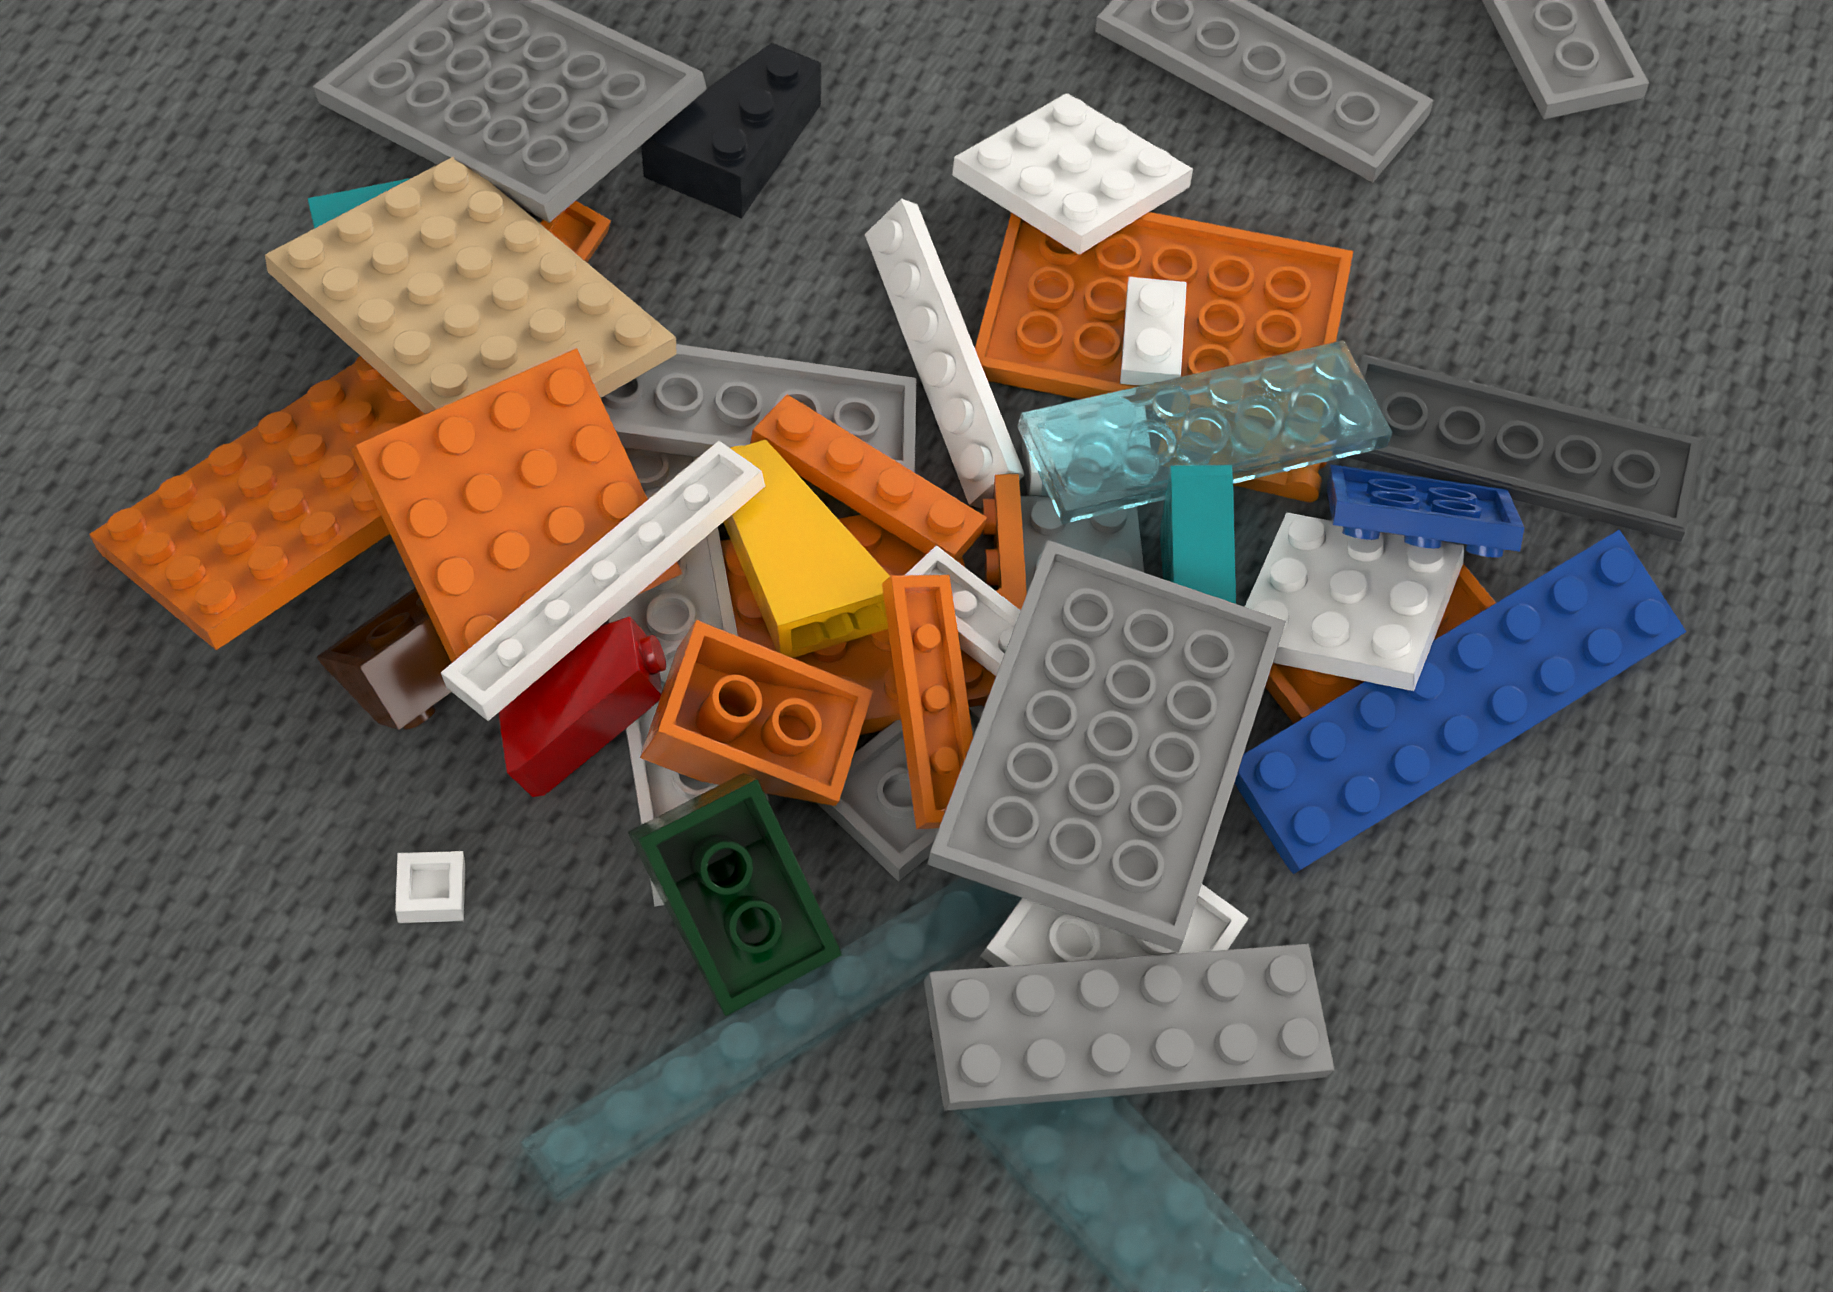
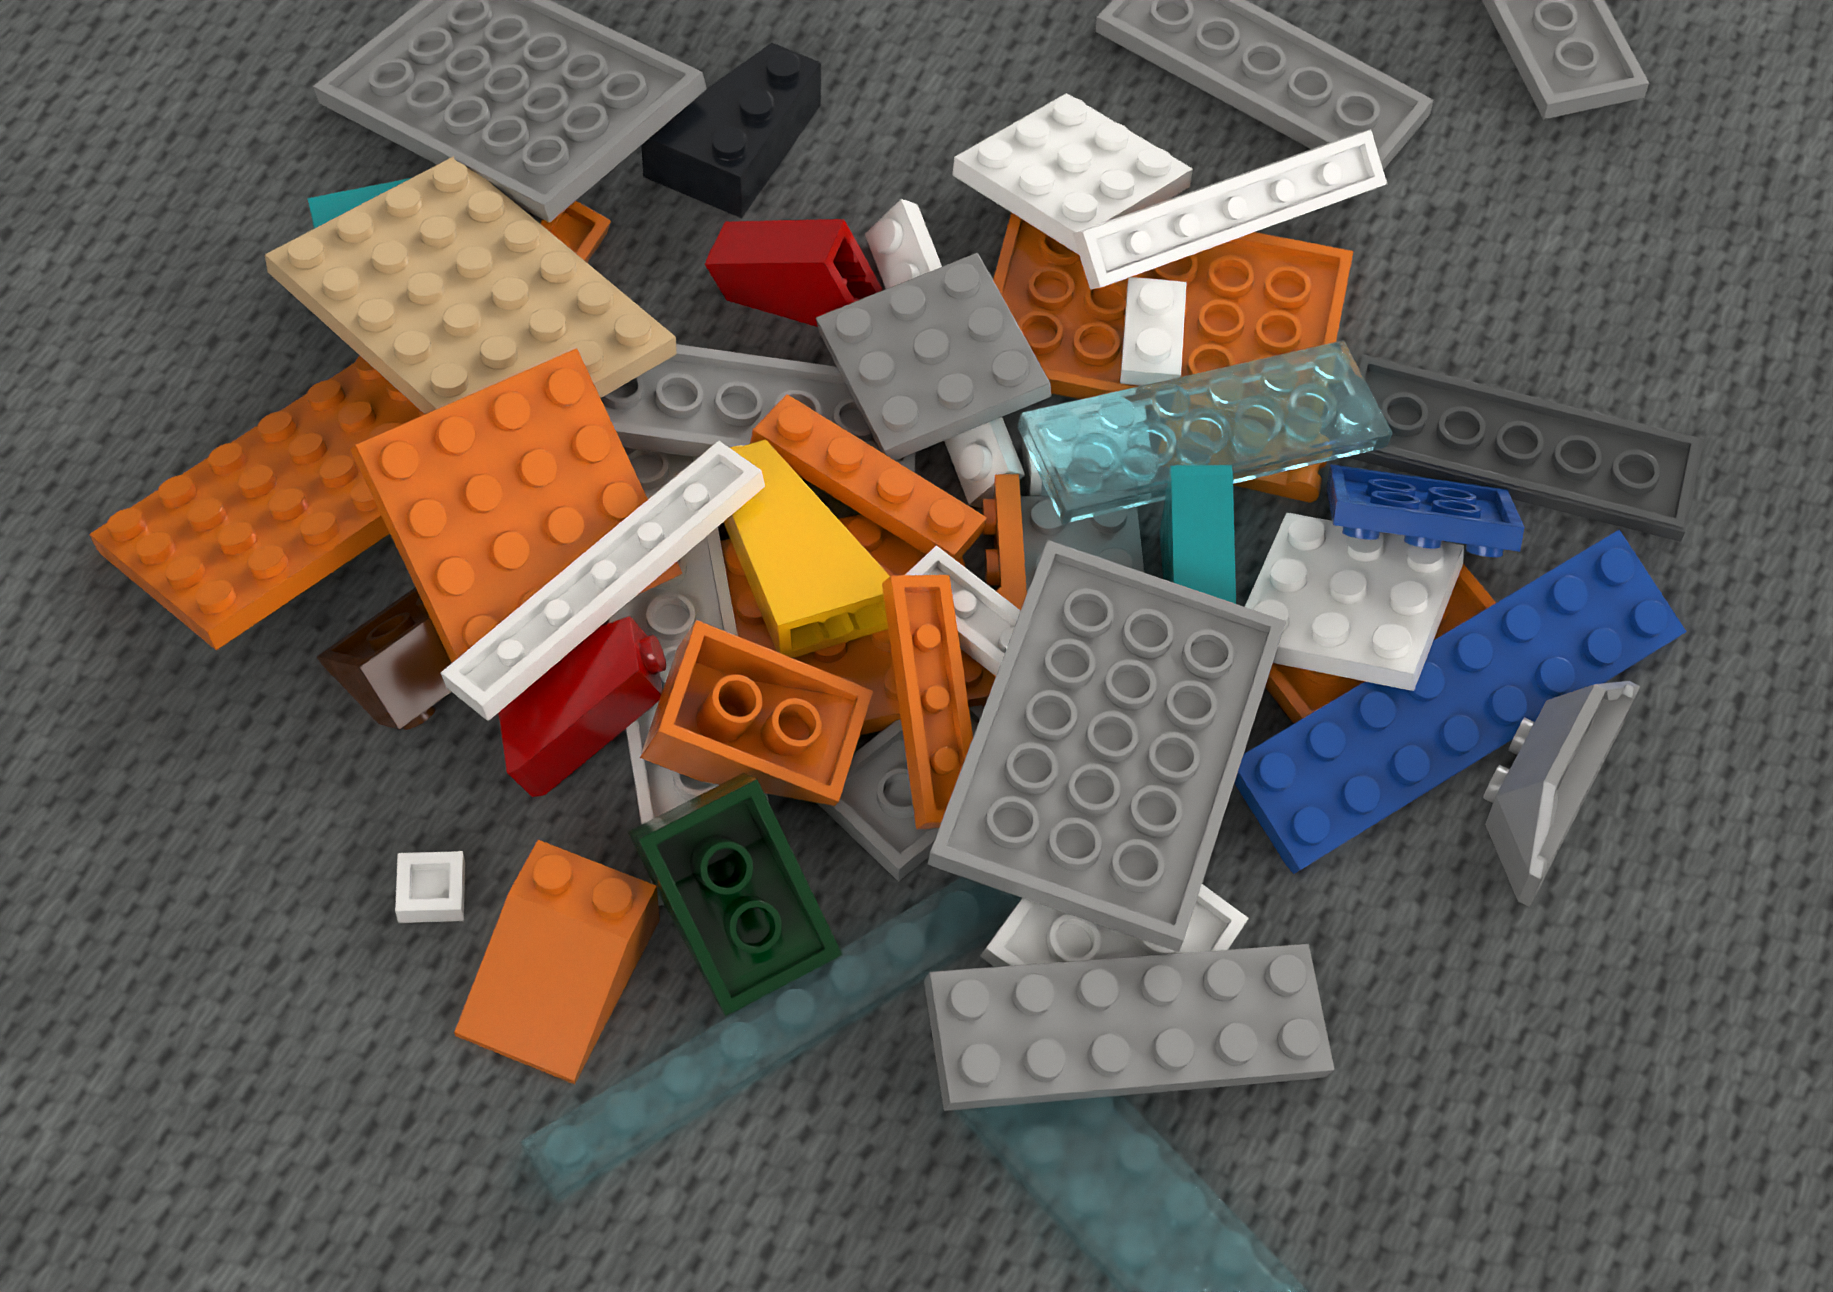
none -> orange slope [454,840,660,1084]
none -> red slope [705,219,883,327]
none -> light grey plate [816,252,1052,460]
none -> white plate [1073,130,1387,289]
none -> light grey wedge [1483,681,1640,907]

